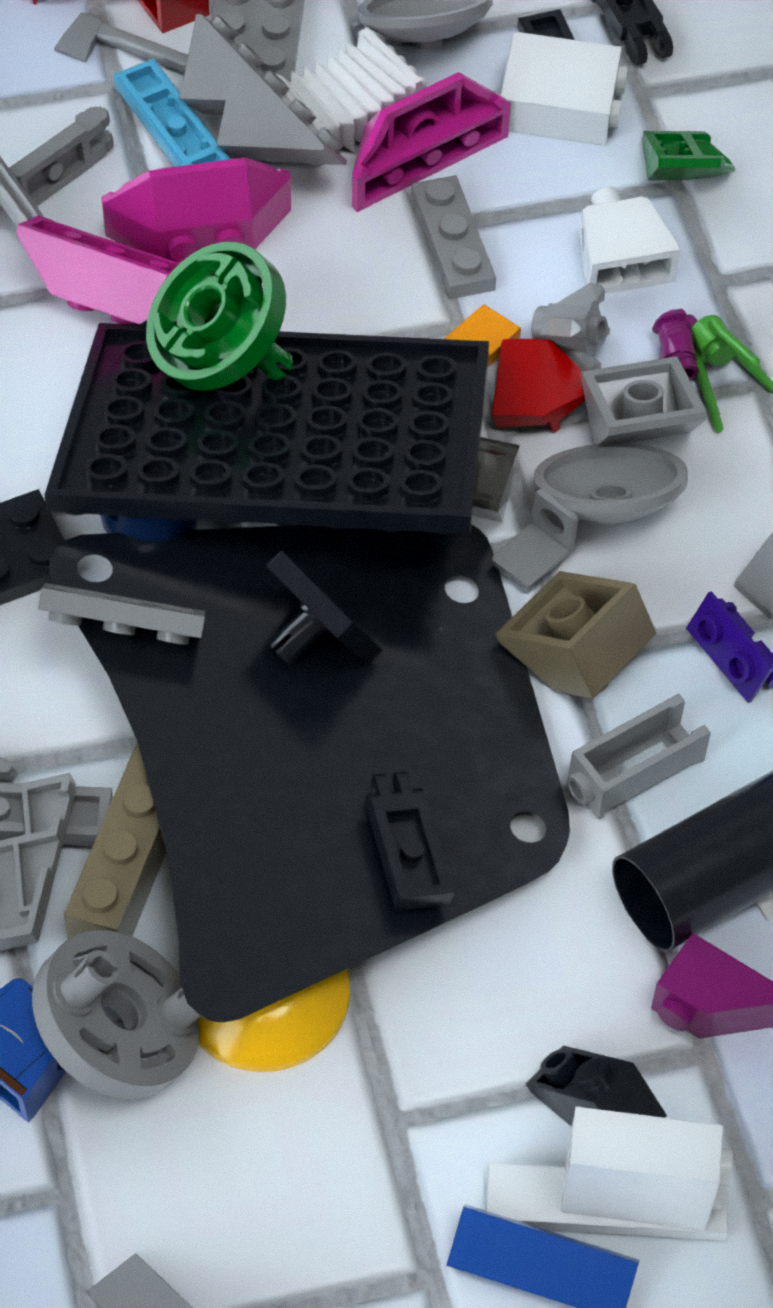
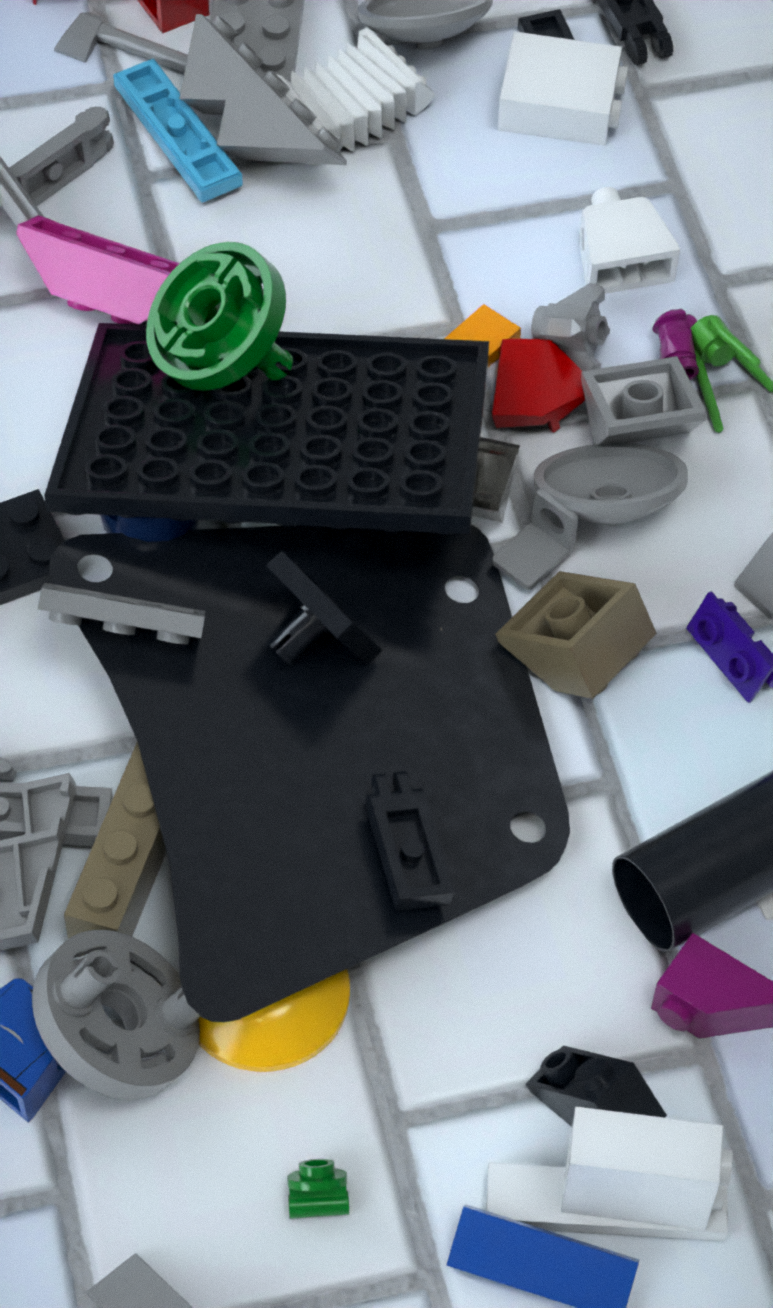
dark pink wedge [101,157,291,262] -> none
dark pink wedge [352,72,511,212] -> none
light grey plate [411,175,496,299] -> none
light grey window [567,693,711,819] -> none
green slope [643,131,735,180] -> none
none -> green plate [287,1159,349,1219]

